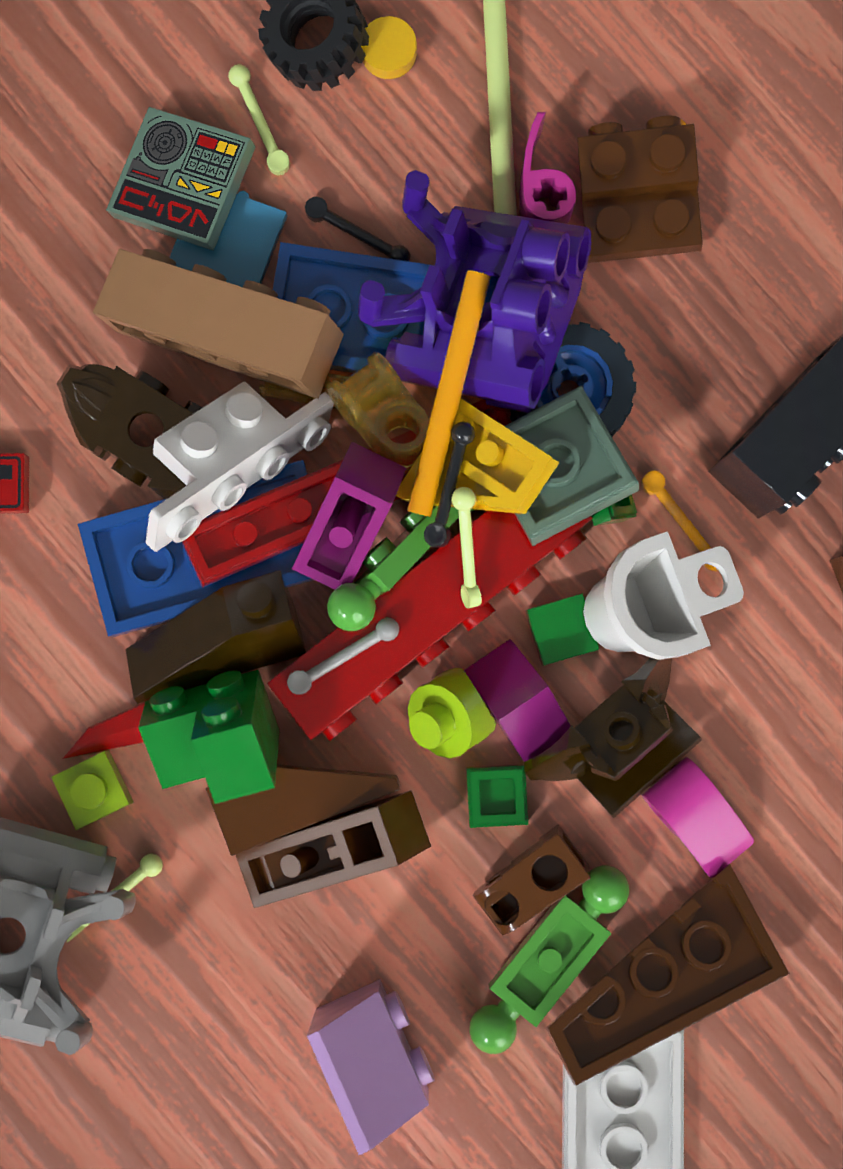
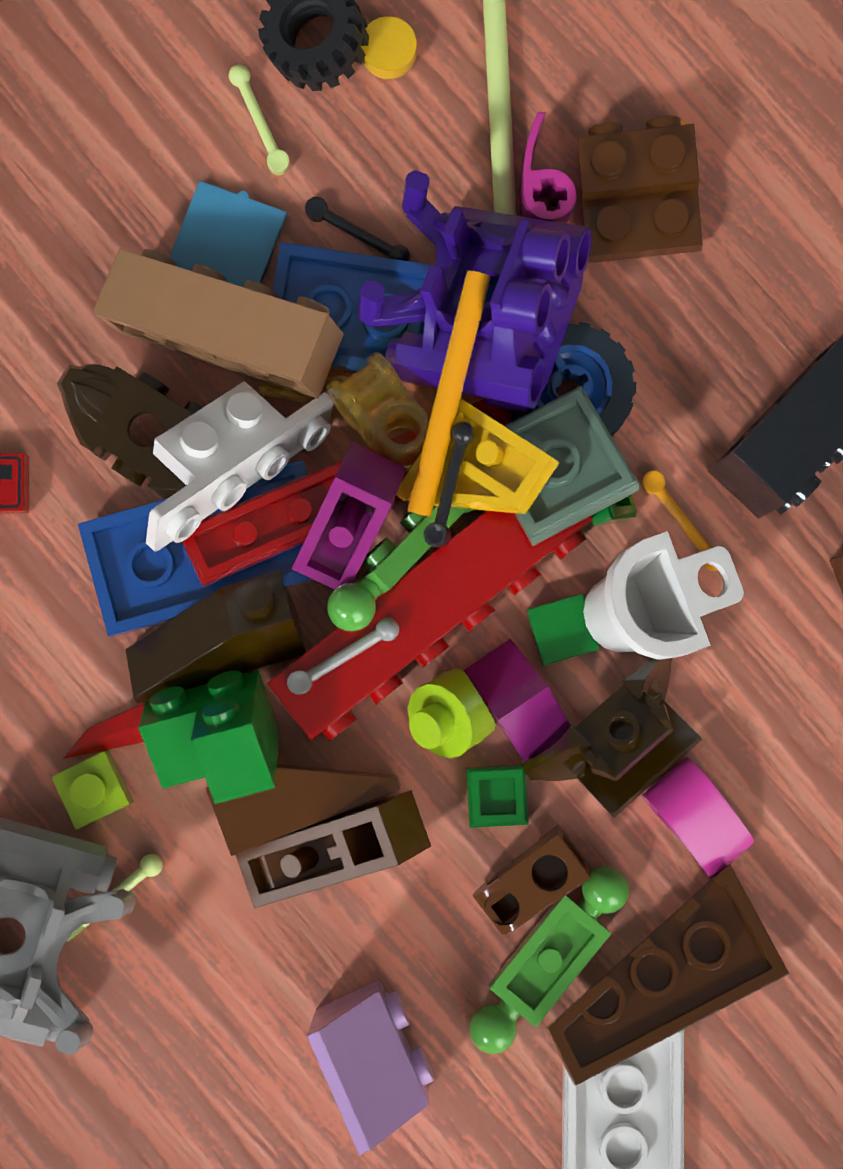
tile [106,107,256,251] -> none
yellowish green hinge [451,487,481,609] -> none

